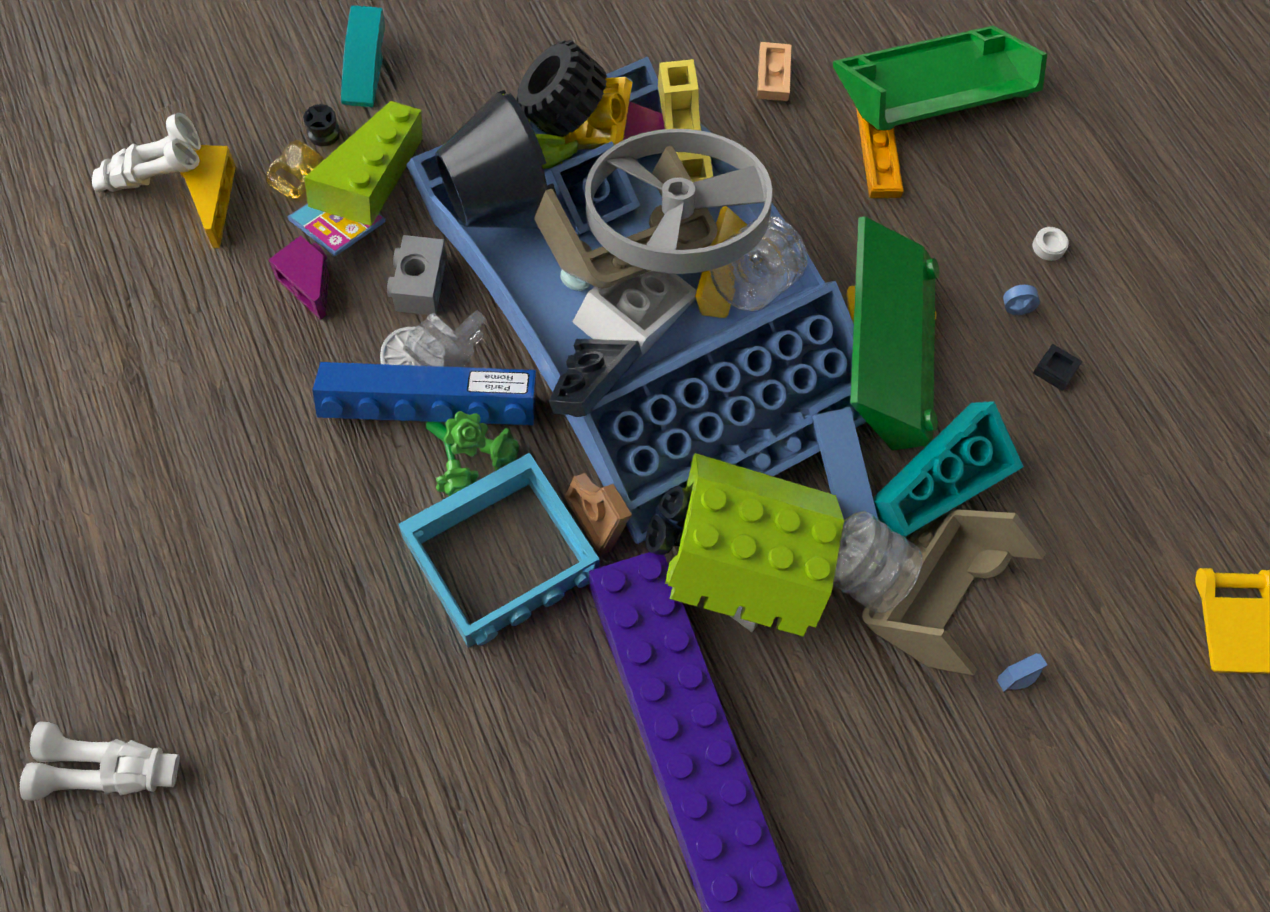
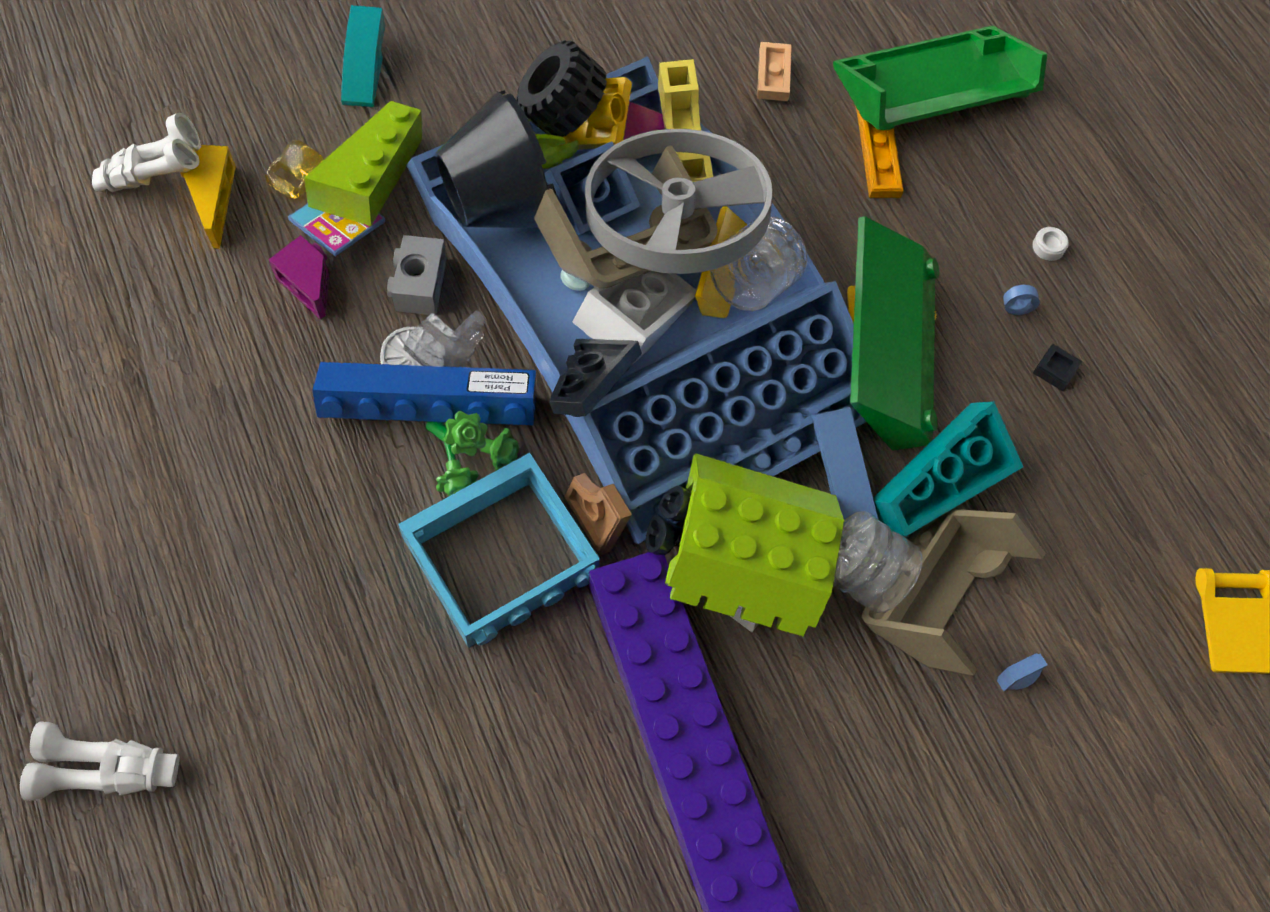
black wheel [303,104,340,147] -> none

